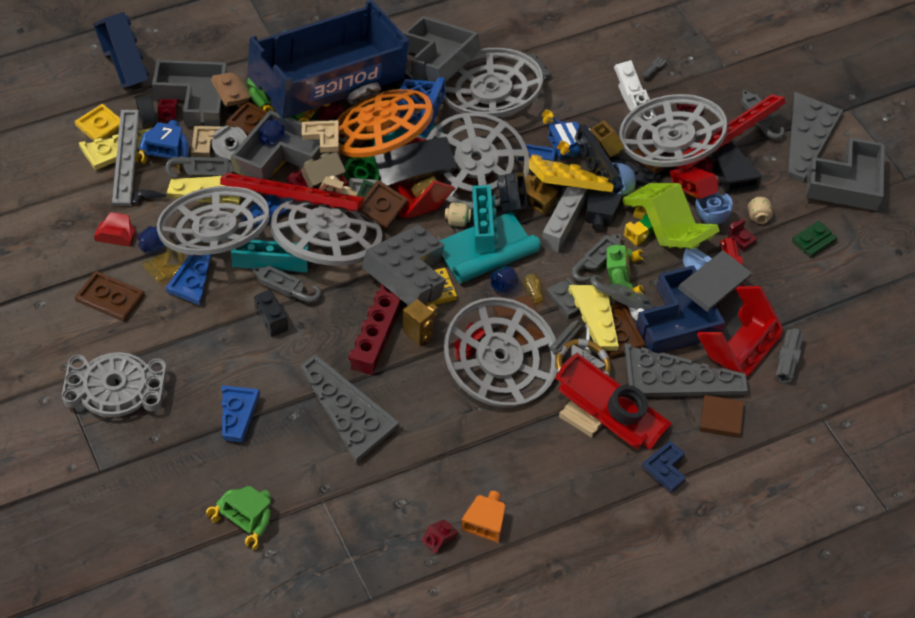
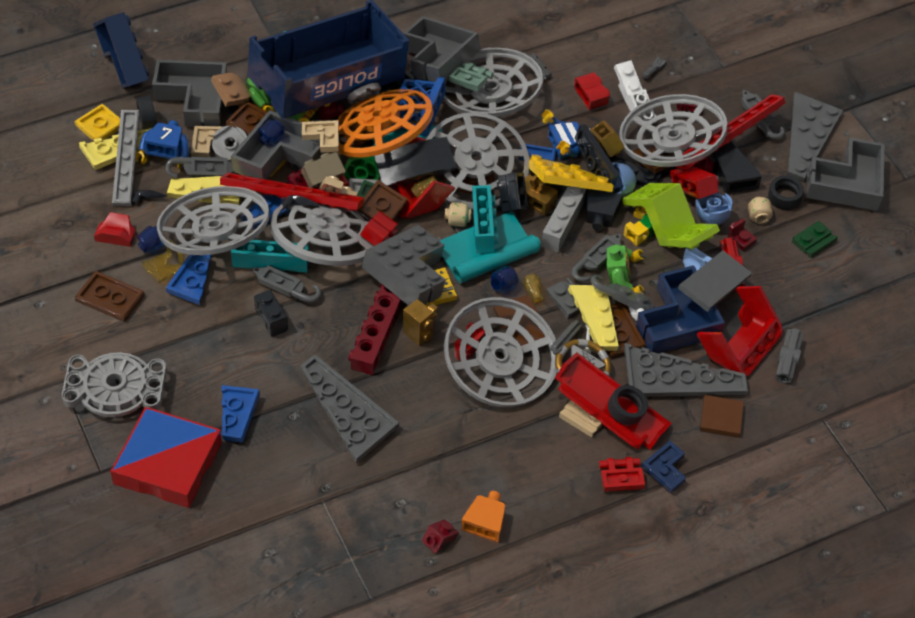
dark red bracket [157,99,178,123] -> none
bright green torso [206,486,271,551] -> none
none -> red tile [110,407,222,508]
none -> black bar [282,195,319,209]
none -> red brick [360,211,398,246]
none -> sand green plate [448,62,494,92]
none -> red brick [574,72,610,110]
none -> red plate [599,457,645,492]
none -> black tyre [768,175,804,210]

